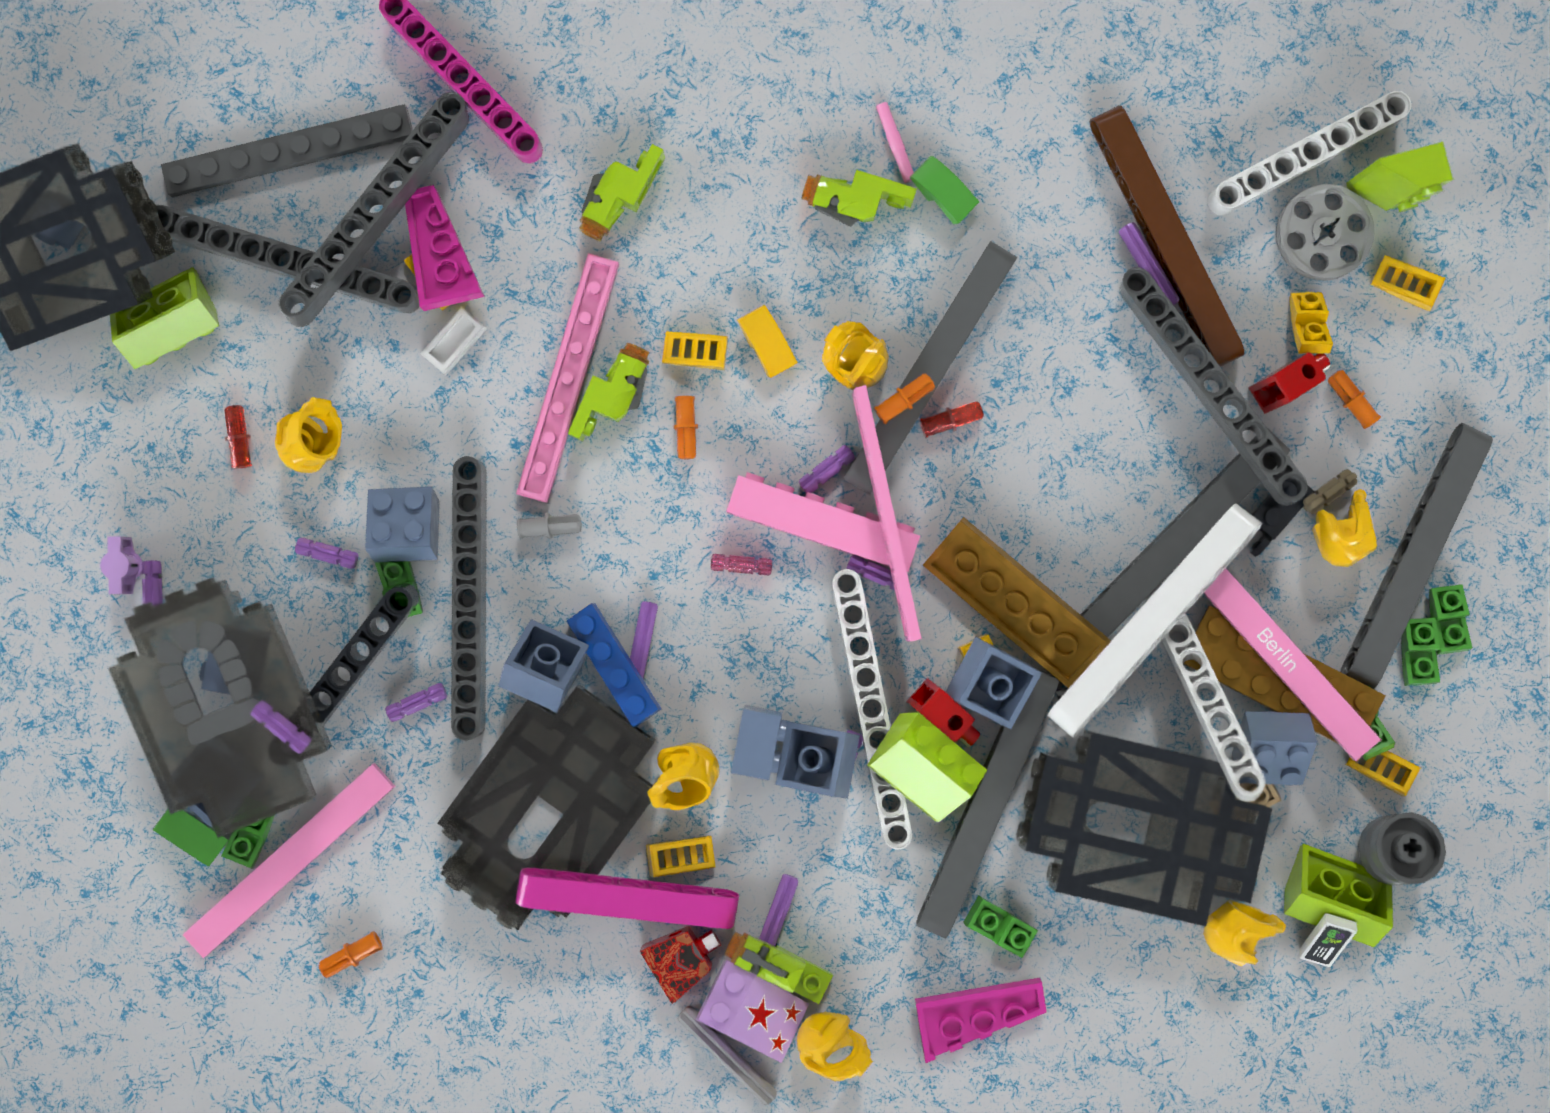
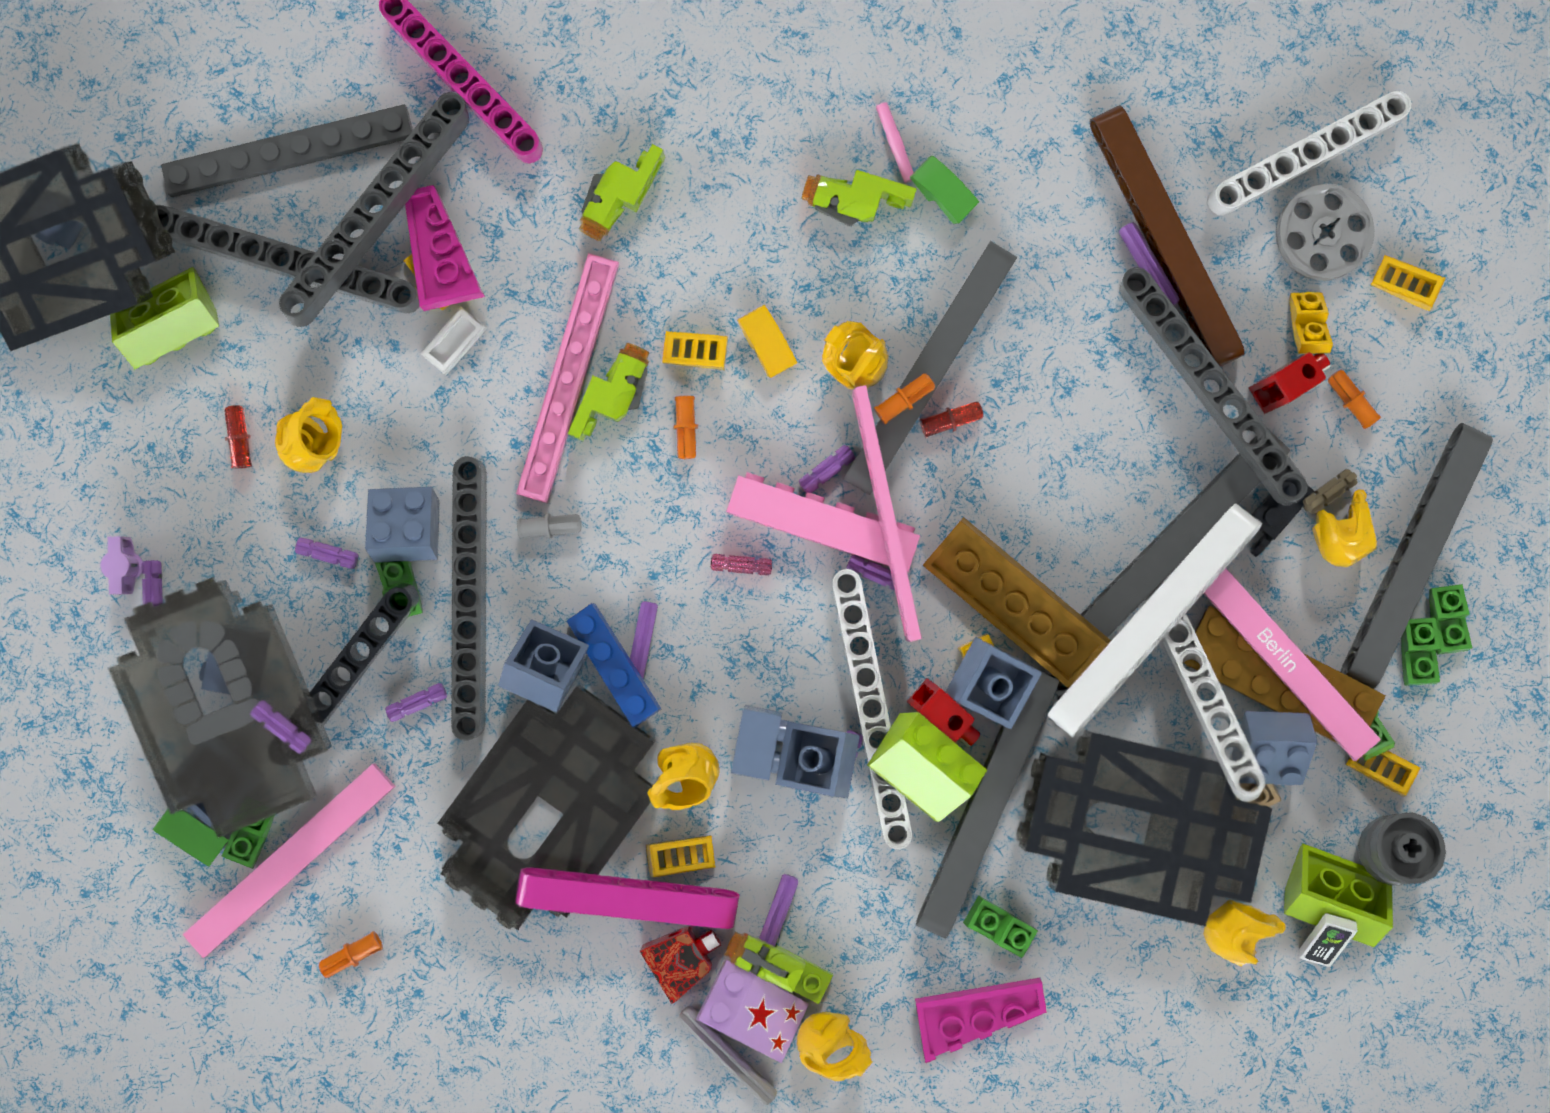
lime slope [1346,142,1454,212] -> none

